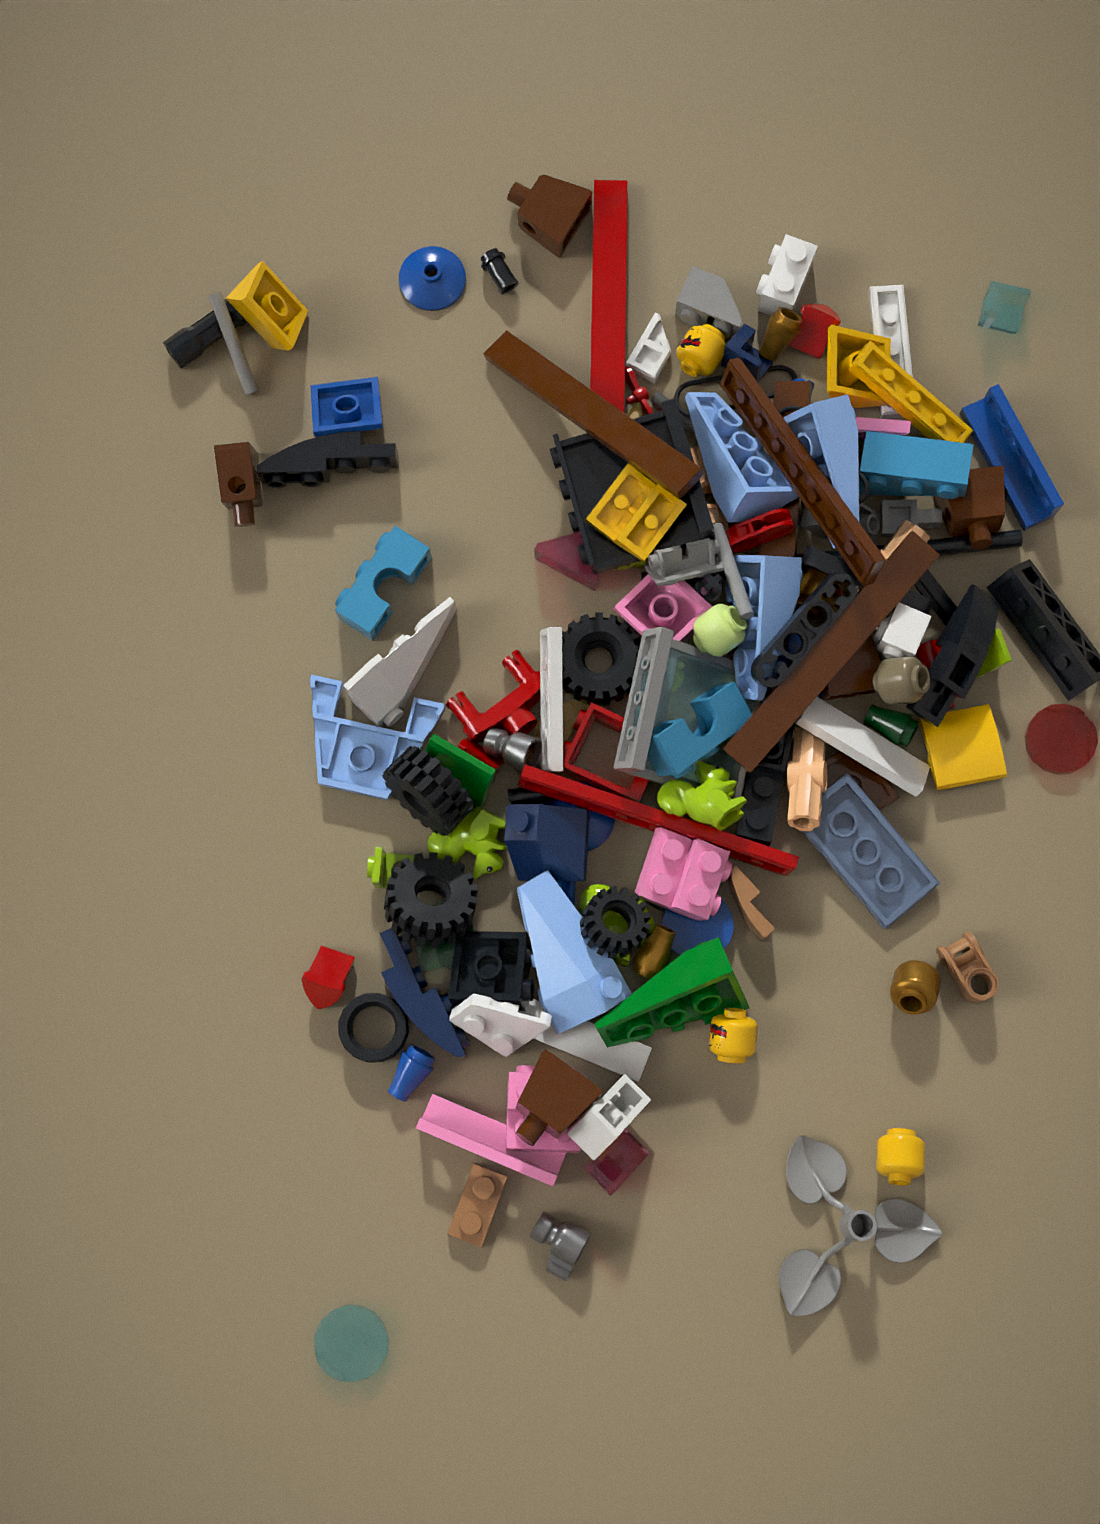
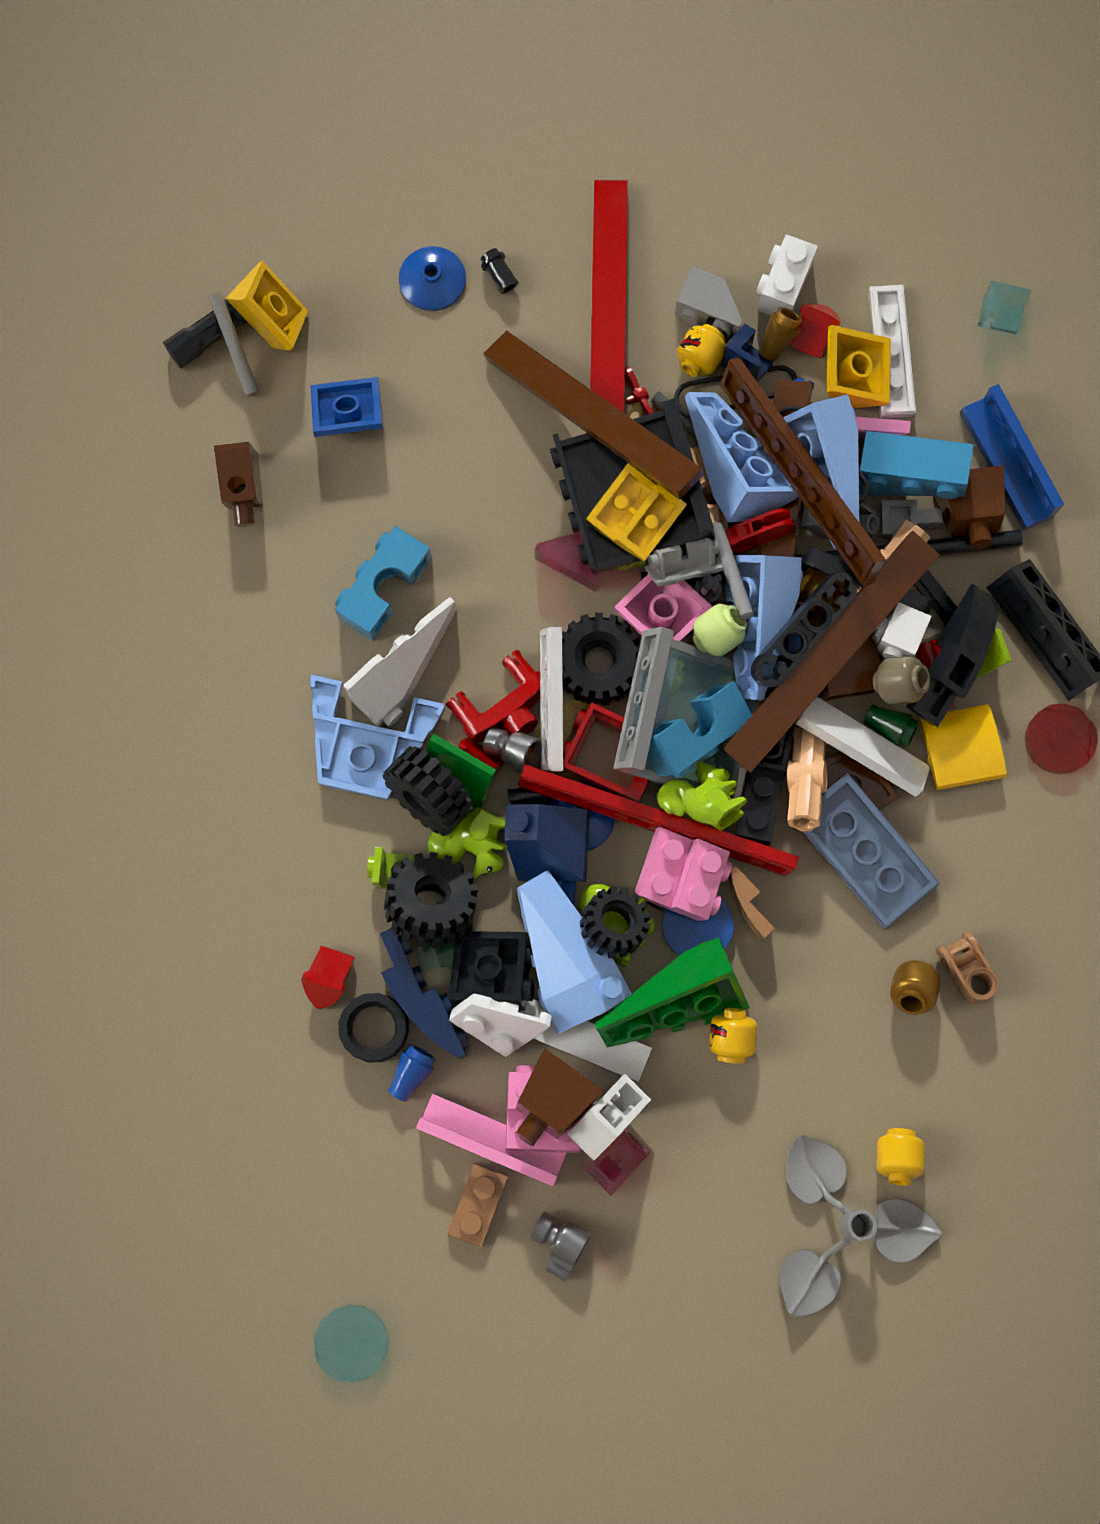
black slope [256,431,399,488] -> none
reddish brown torso [507,174,592,258] -> none
white tile [625,312,671,384] -> none
pearl gold cone [633,924,676,979] -> none
yellow tile [848,341,973,443] -> none

